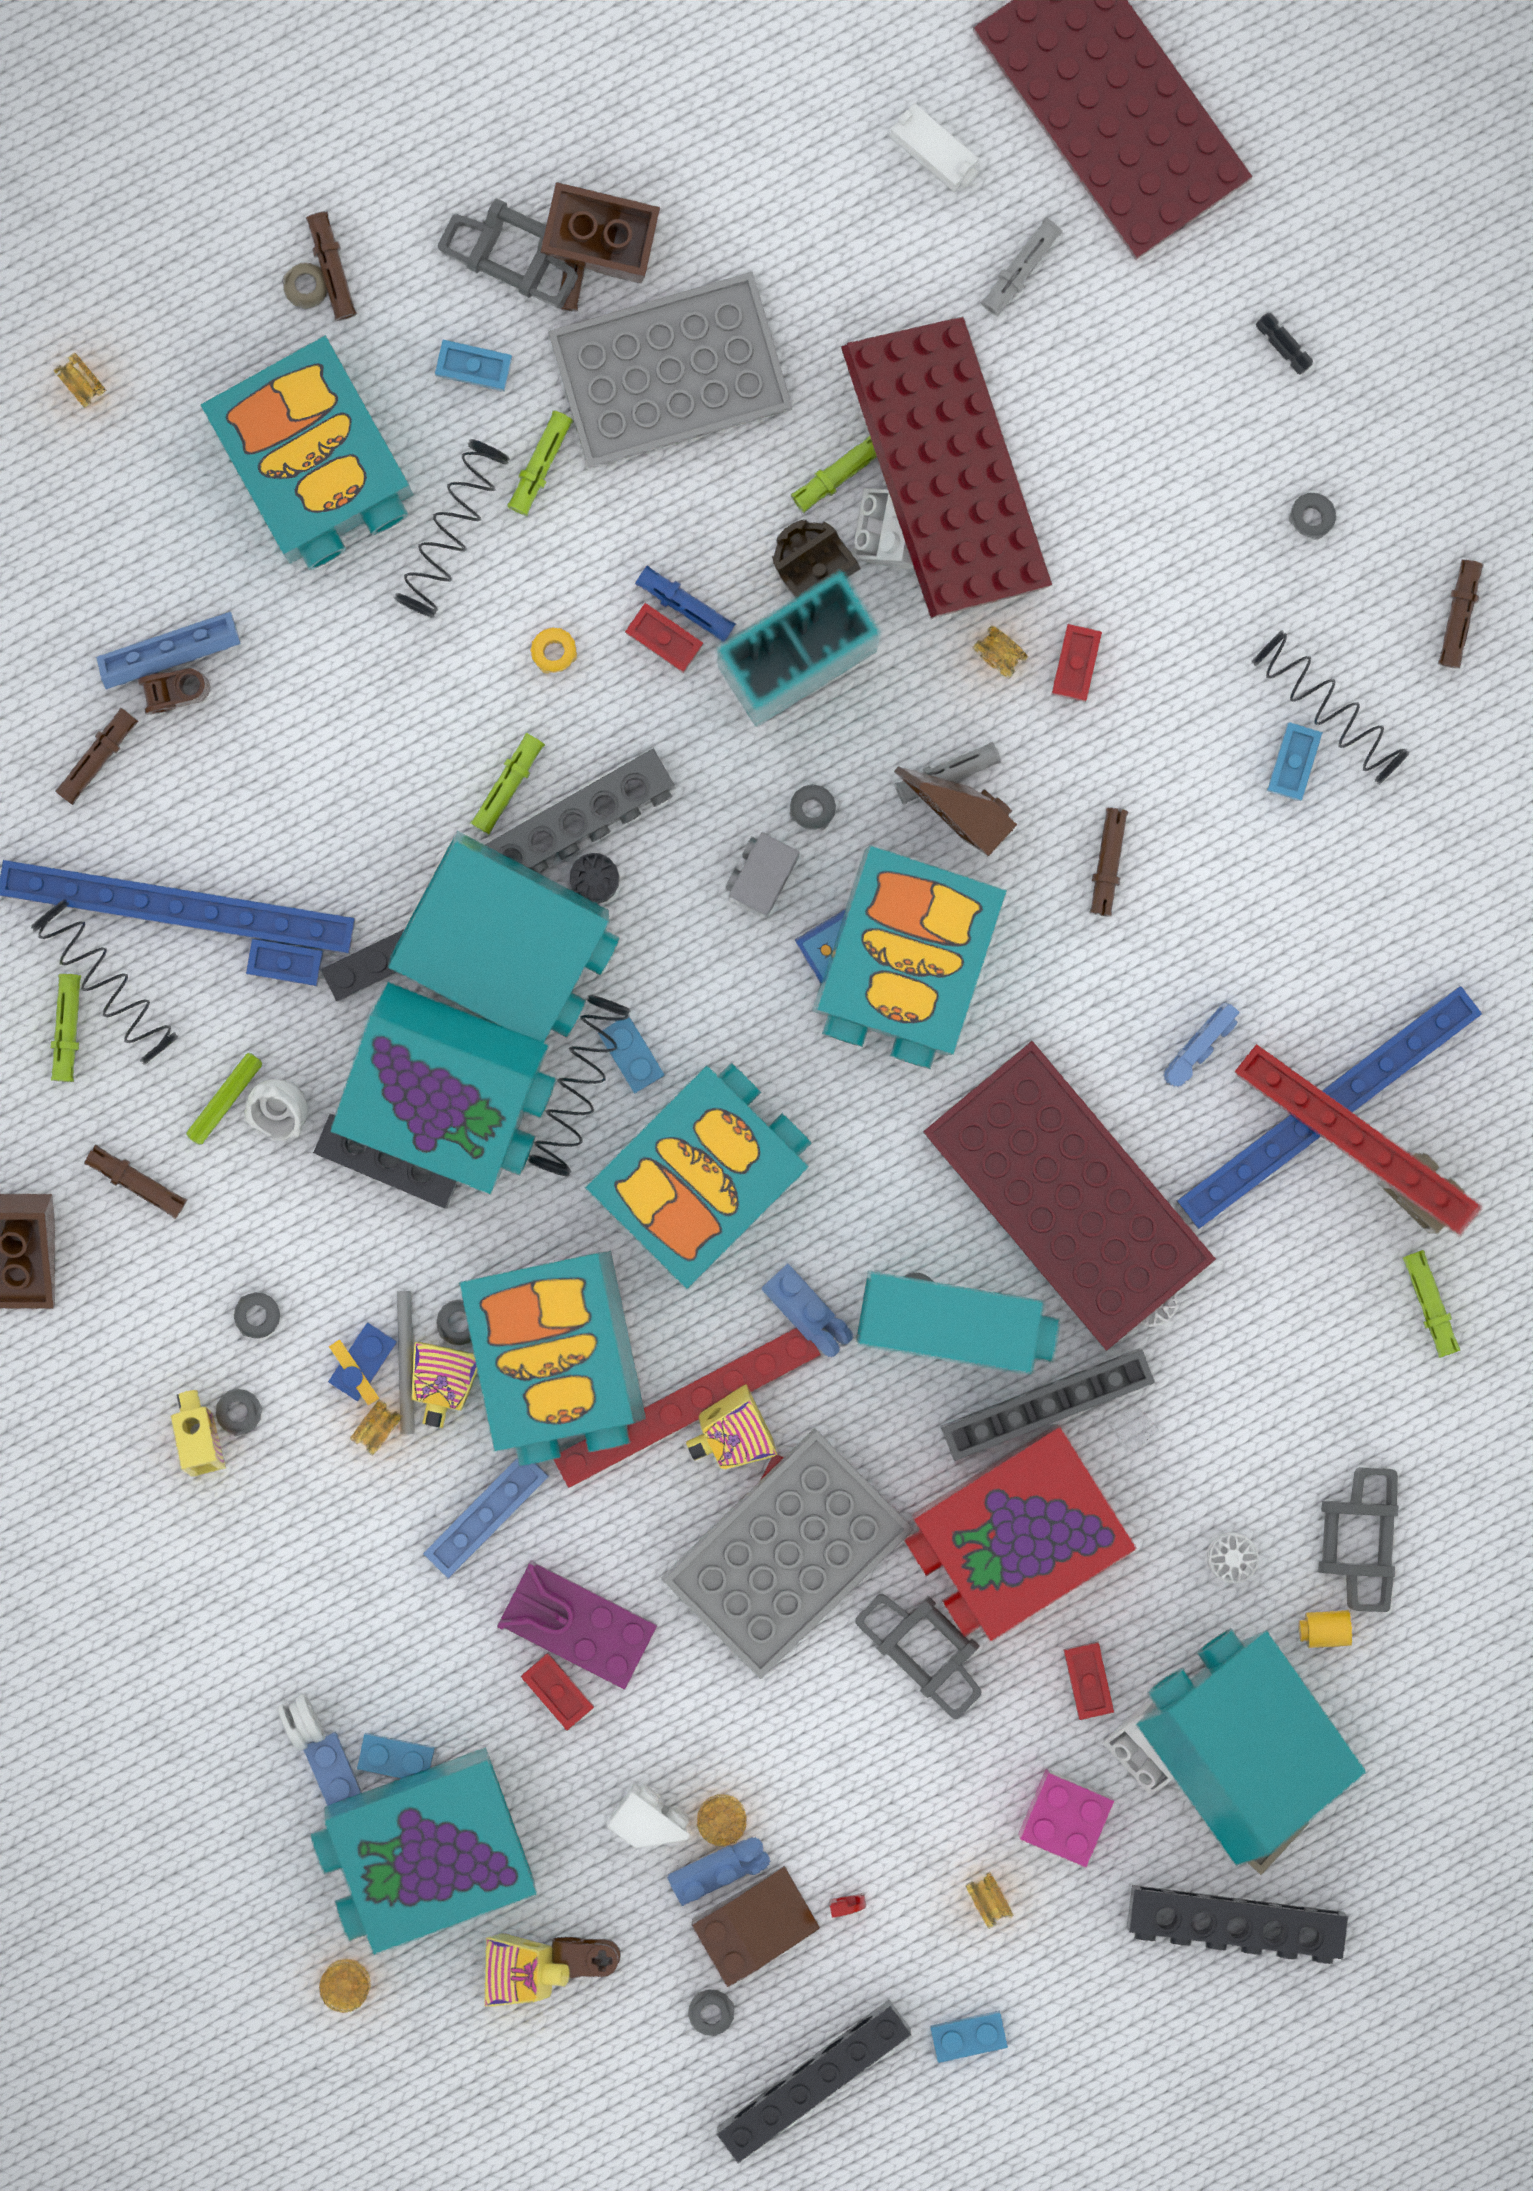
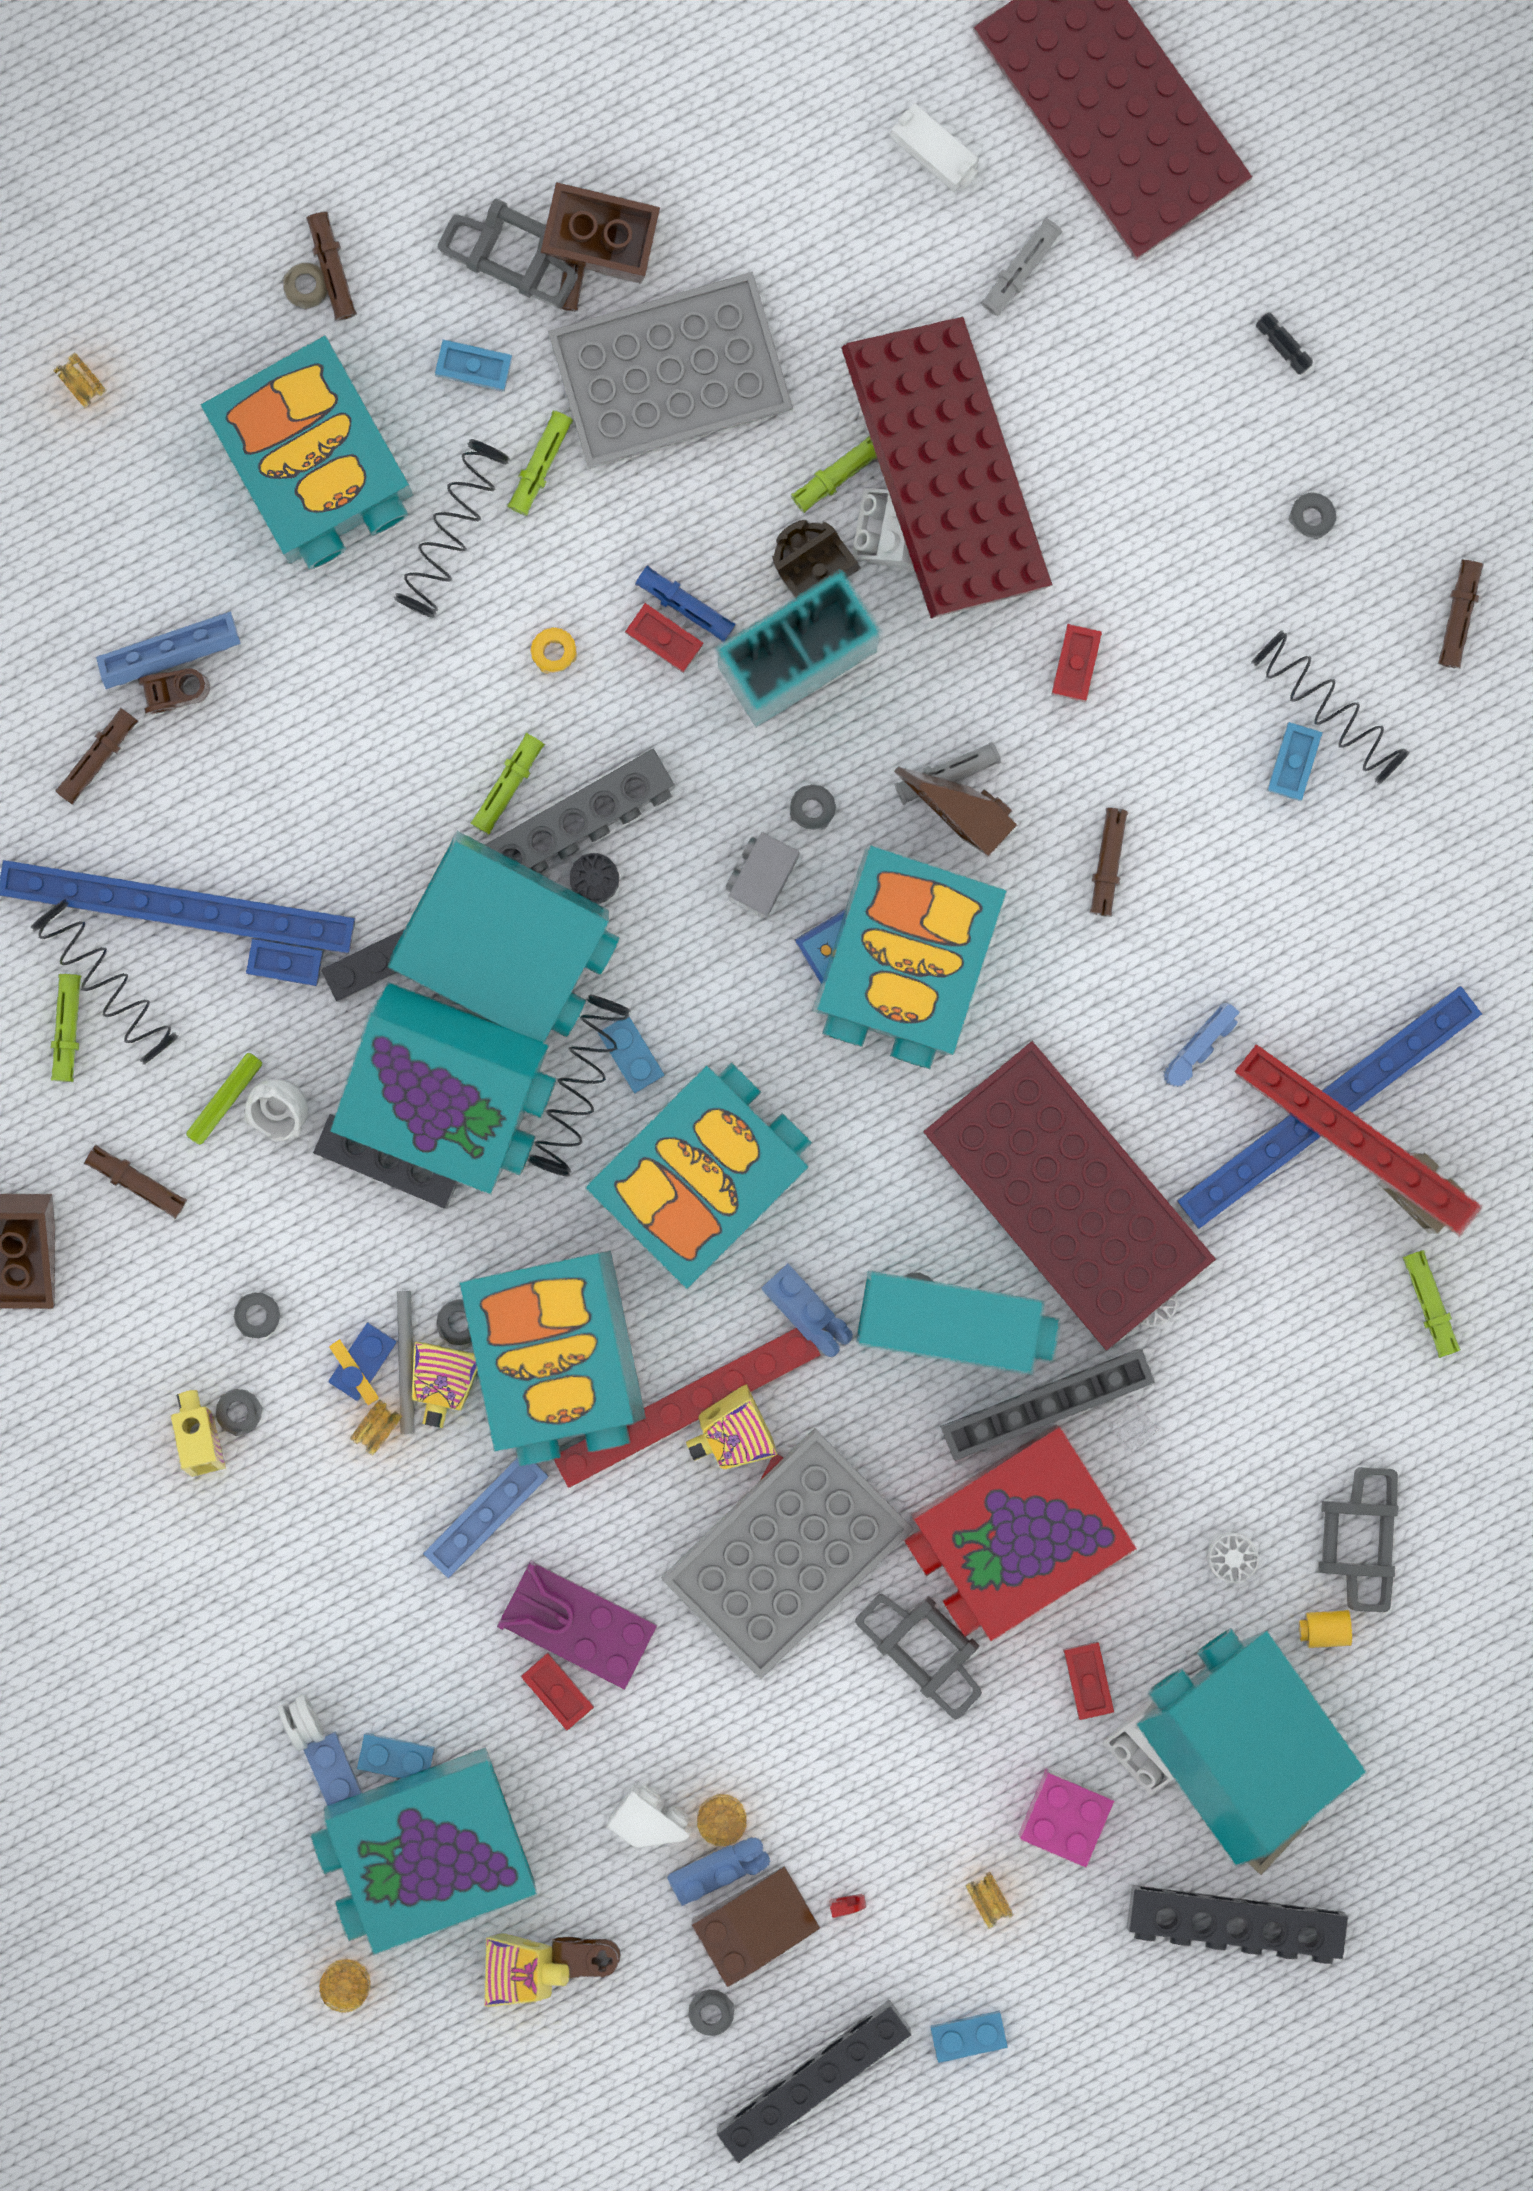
clear yellow wheel [972,625,1028,679] -> none

